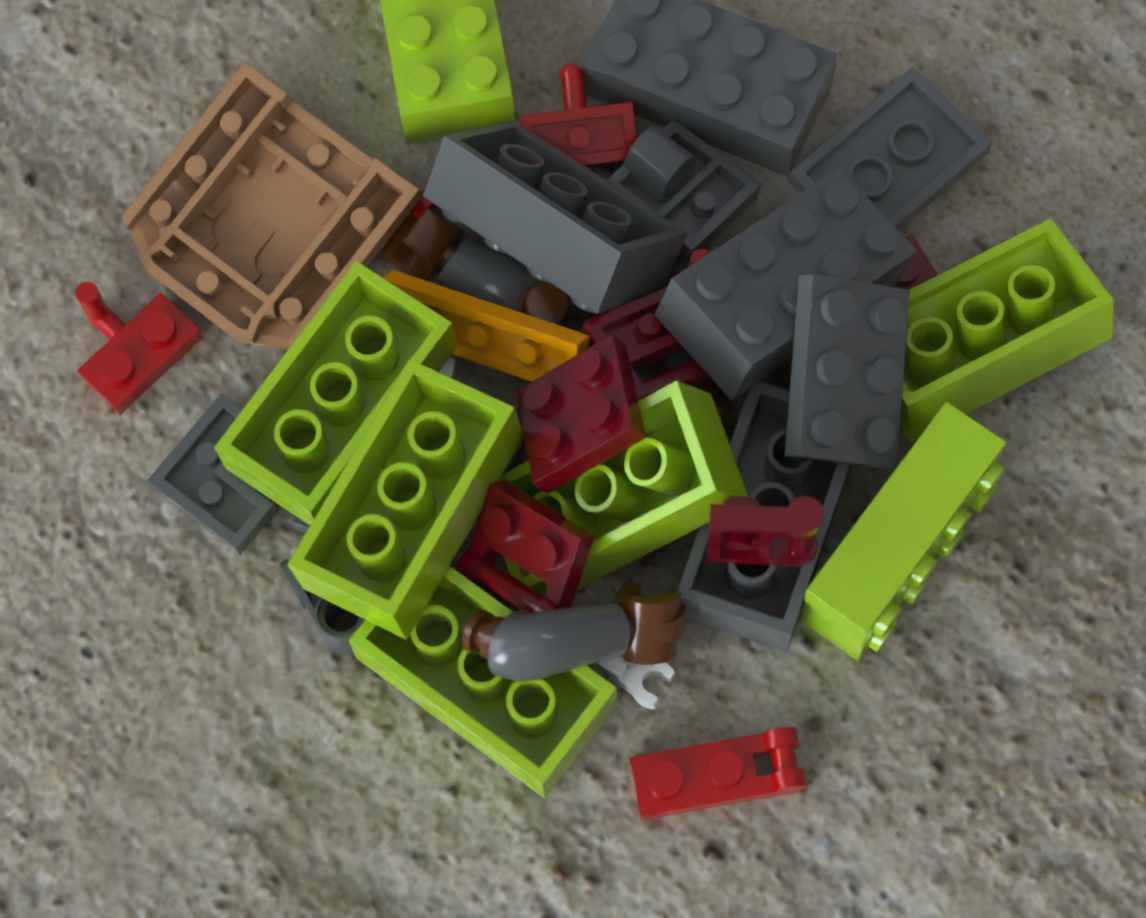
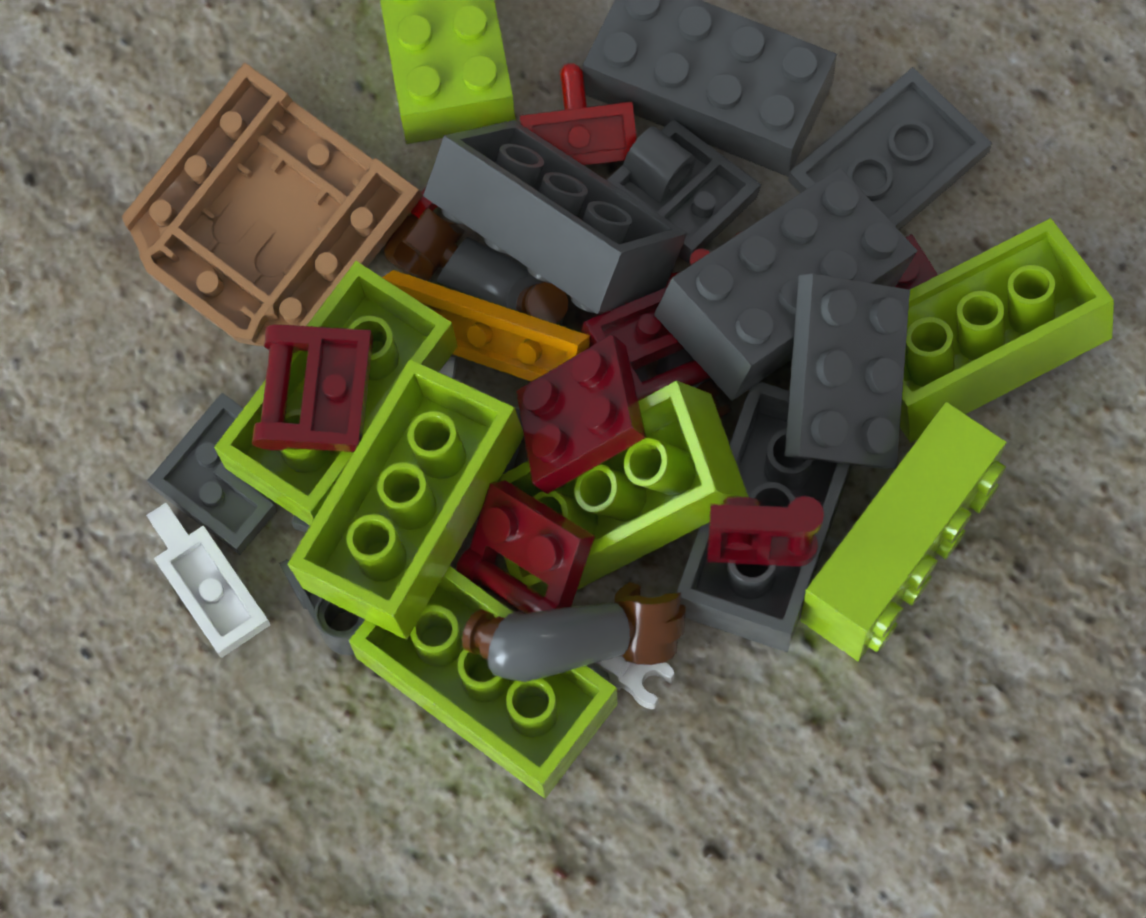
red plate [75,282,203,415] -> none
red plate [630,727,808,821] -> none
none -> white plate [146,503,270,658]
none -> dark red plate [252,324,374,452]

